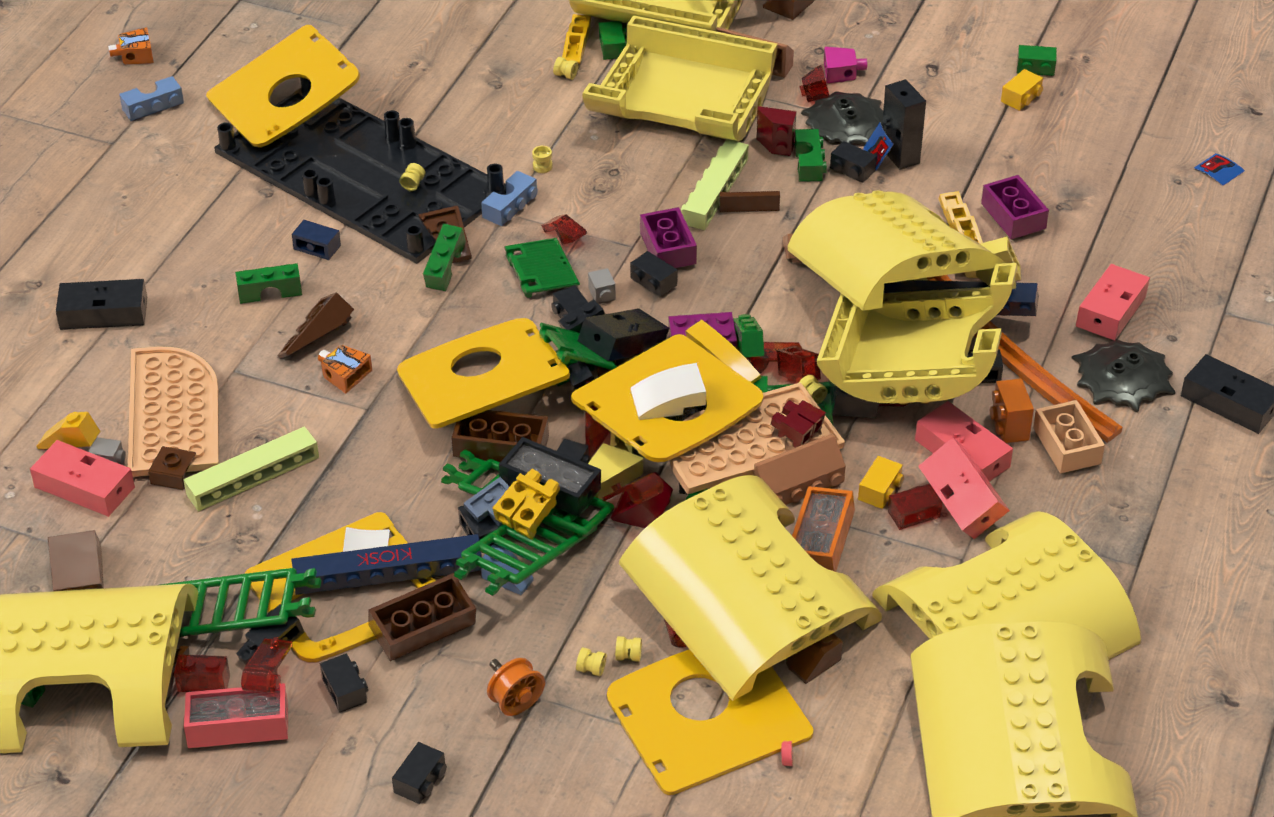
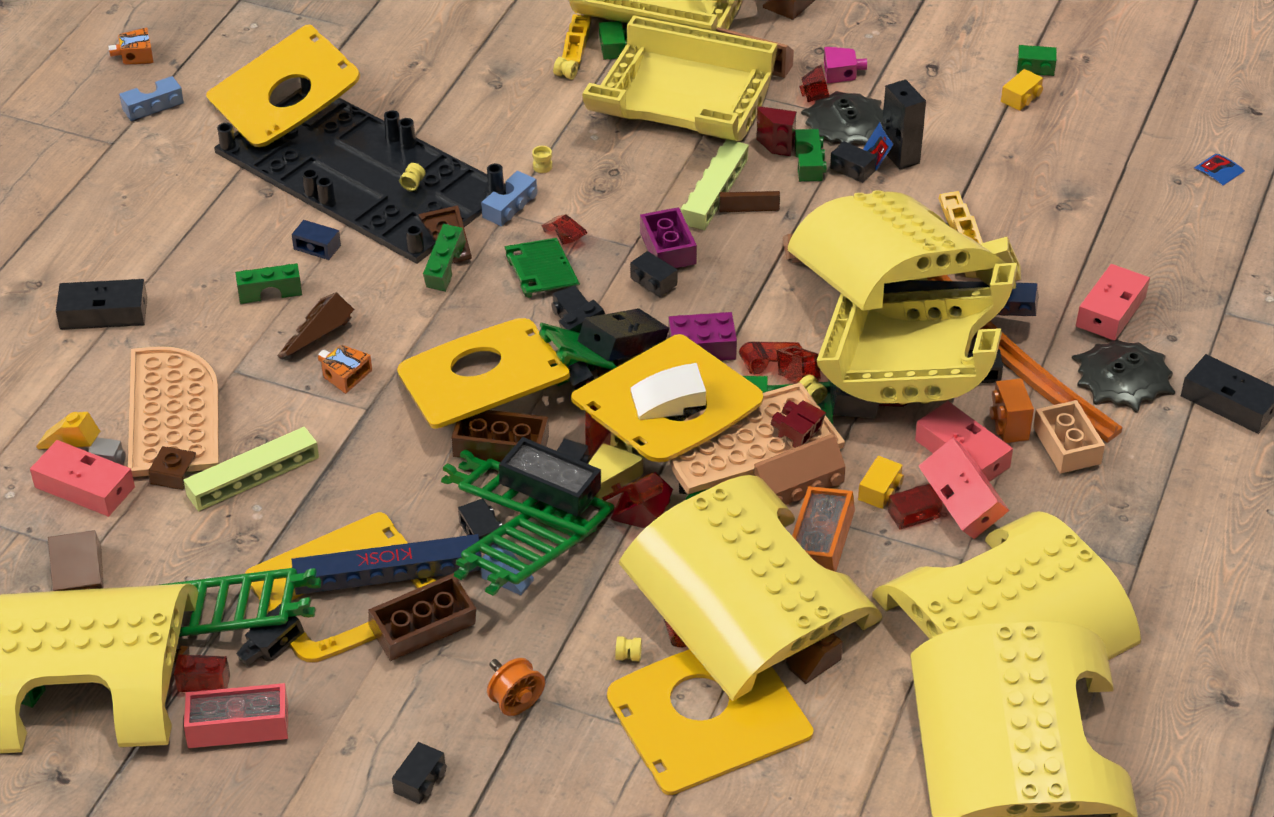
clear red door [241,637,293,694] -> none
black brick [319,653,369,713] -> none
white sticker [343,527,390,552] -> none
sand blue hinge [464,477,509,527] -> none
yellow hips [492,469,560,540] -> none
light yellow wheel [576,647,607,677] -> none
light grey brick [588,268,616,303] -> none
yellow slope [685,320,761,383] -> none
green arch [733,314,764,357] -> none
coral tile [781,741,793,766] -> none
magenta brick [981,175,1049,239] -> none

